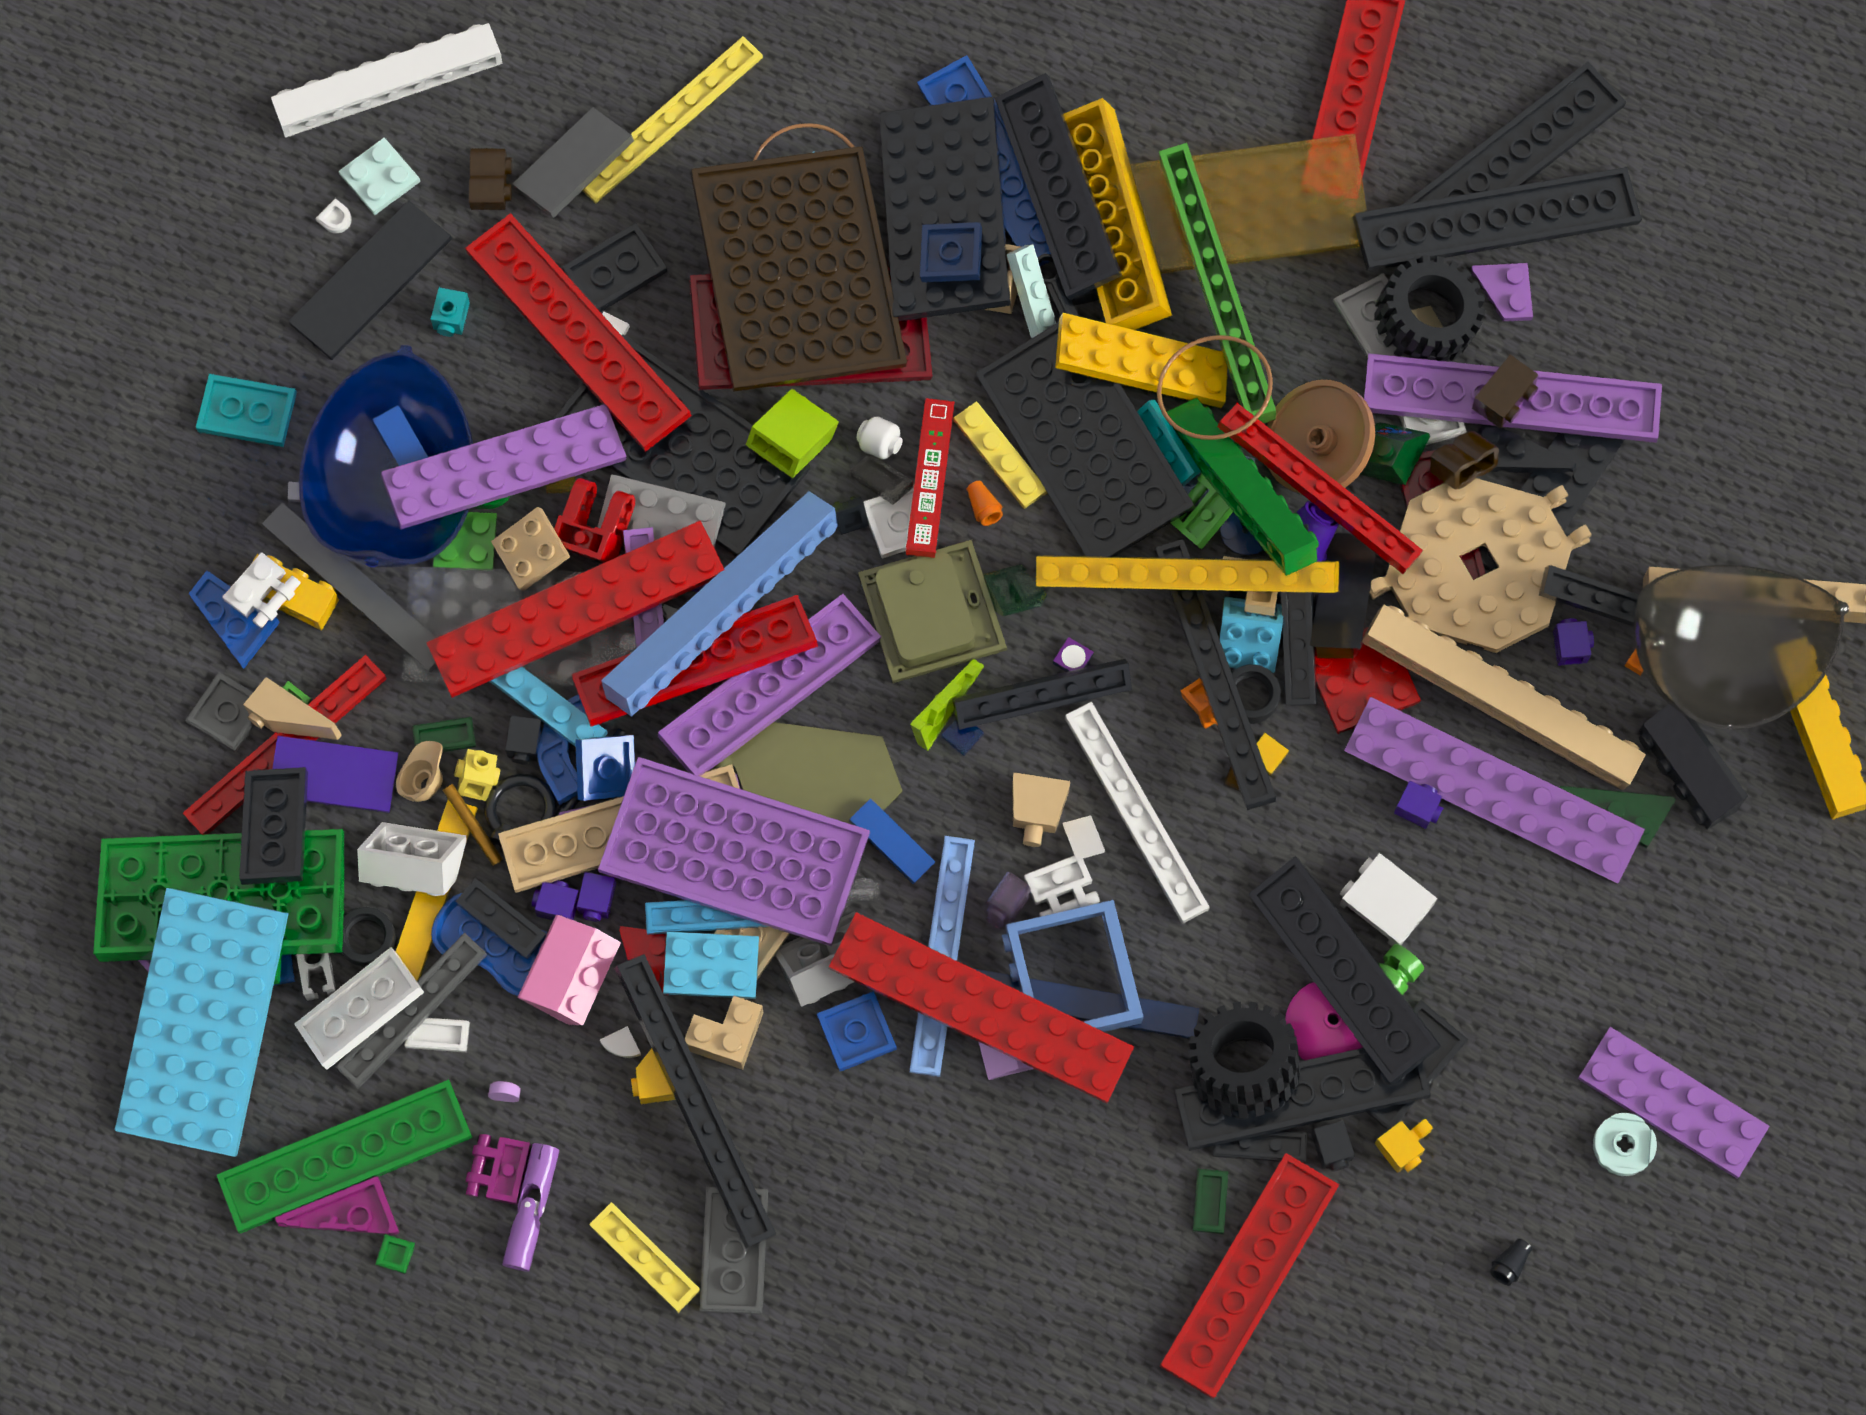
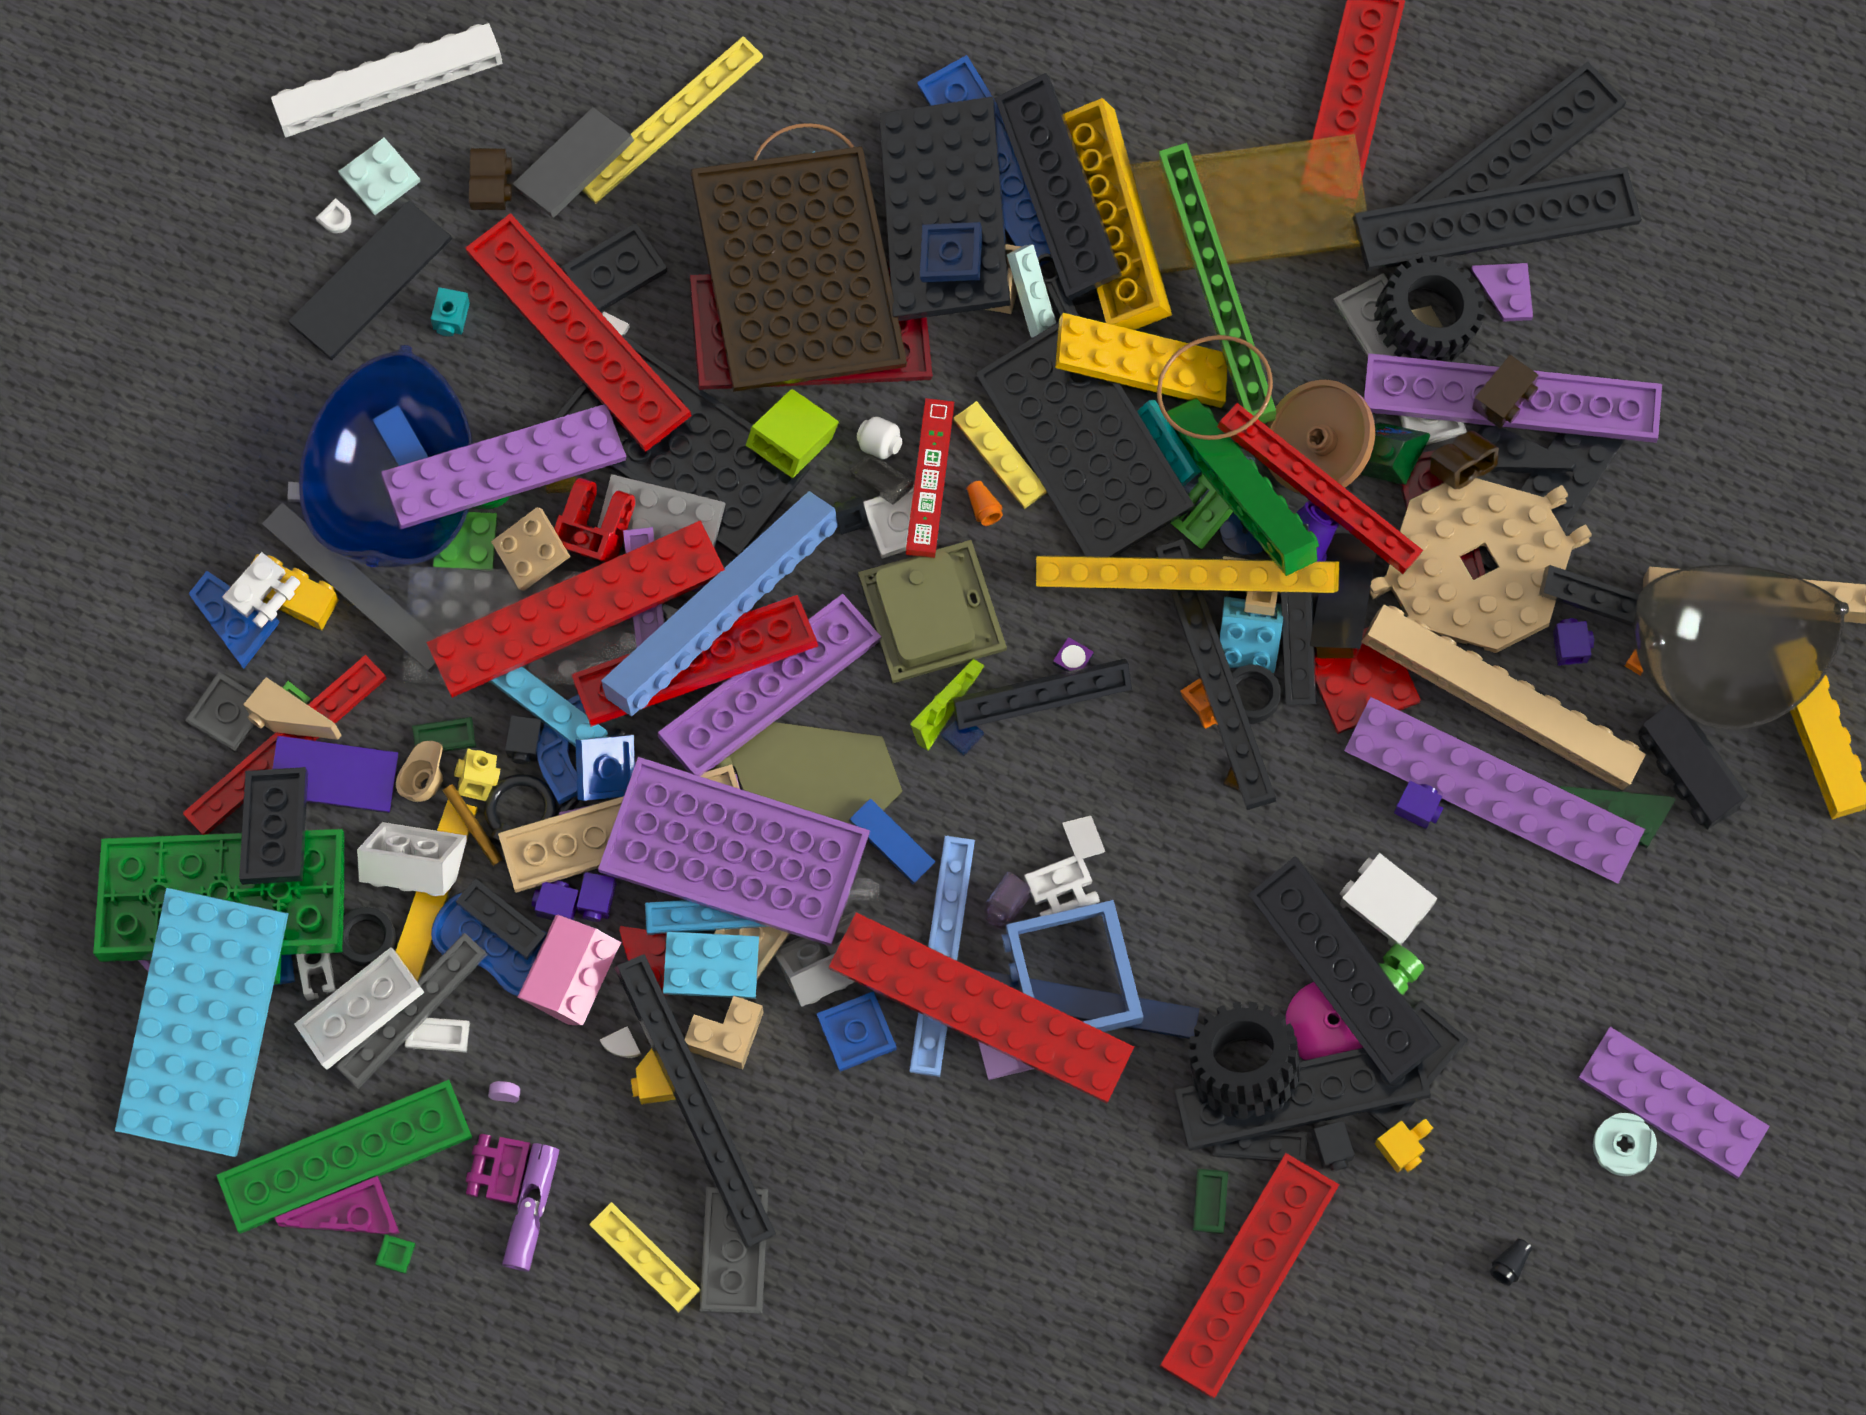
teal plate [196,374,297,447] -> none
clear green slope [983,564,1047,617] -> none
tan torso [1012,773,1070,847] -> none
white plate [1065,702,1209,924] -> none
yellow tile [1257,733,1289,776] -> none

